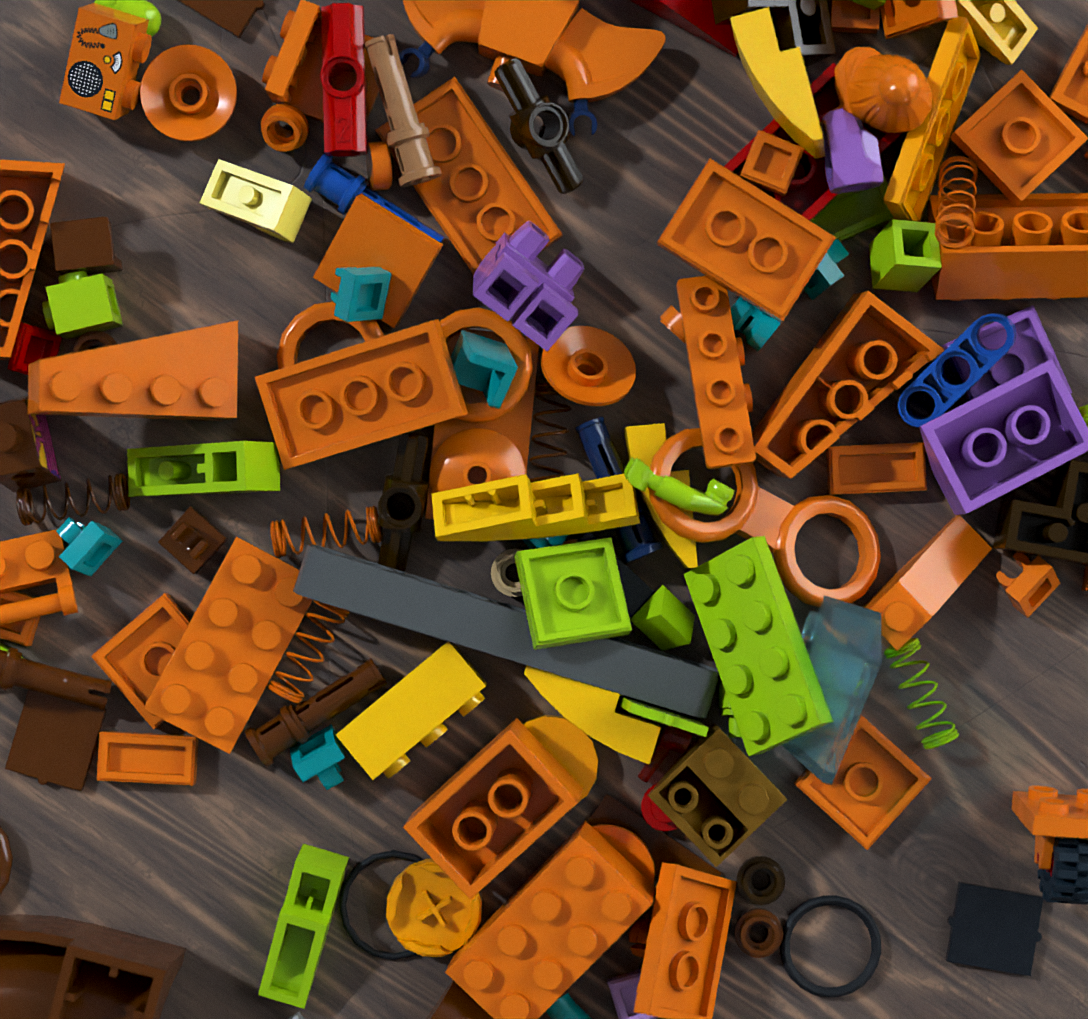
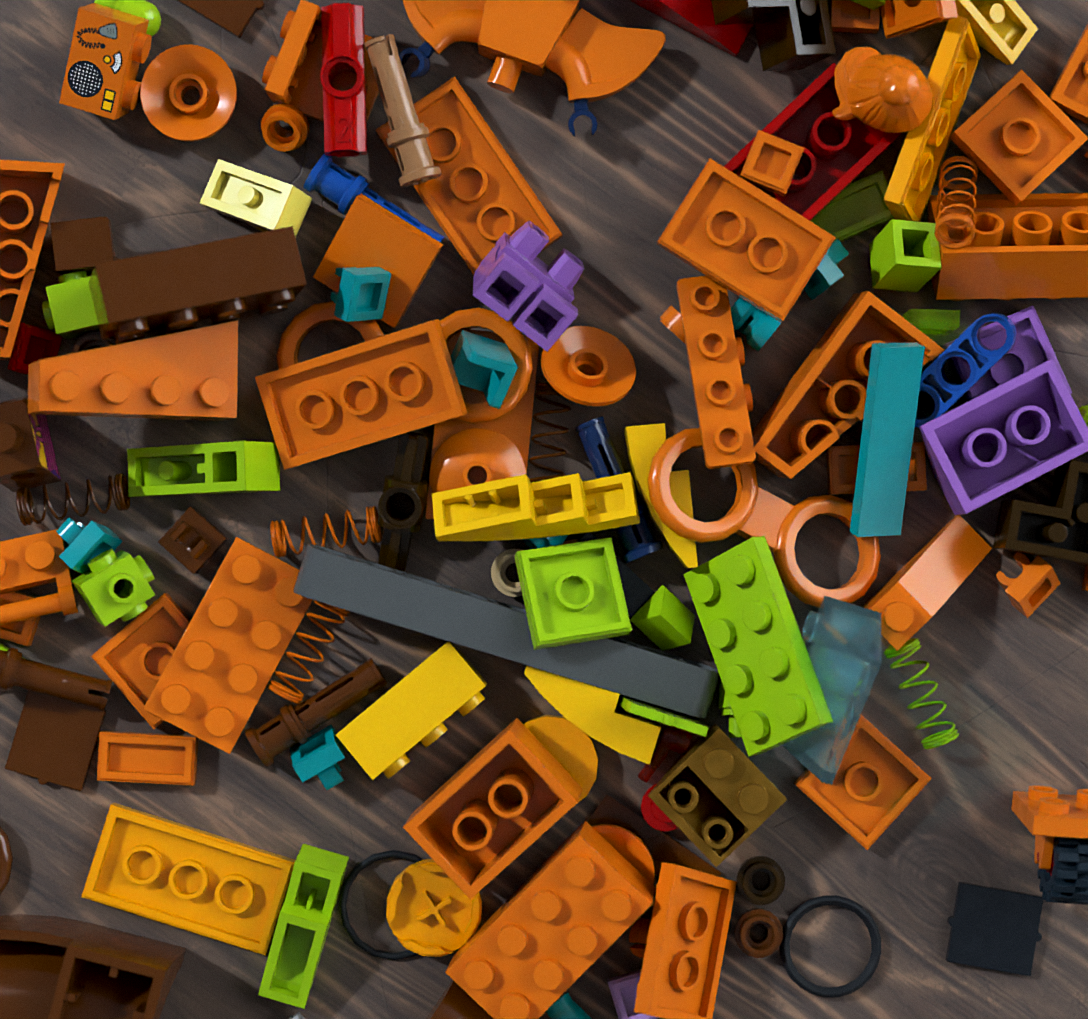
orange tile [366,141,392,191] -> none
dark brown axle [495,58,583,194] -> none
lime arm [624,457,734,515] -> none
yellow slope [730,7,825,159] -> none
medium lavender rock [821,109,883,194] -> none
none -> lime brick [72,549,155,627]
none -> light orange tile [81,803,295,955]
none -> reddish brown brick [89,226,307,344]
none -> teal tile [850,343,925,537]
none -> clear neon green tile [903,309,960,335]

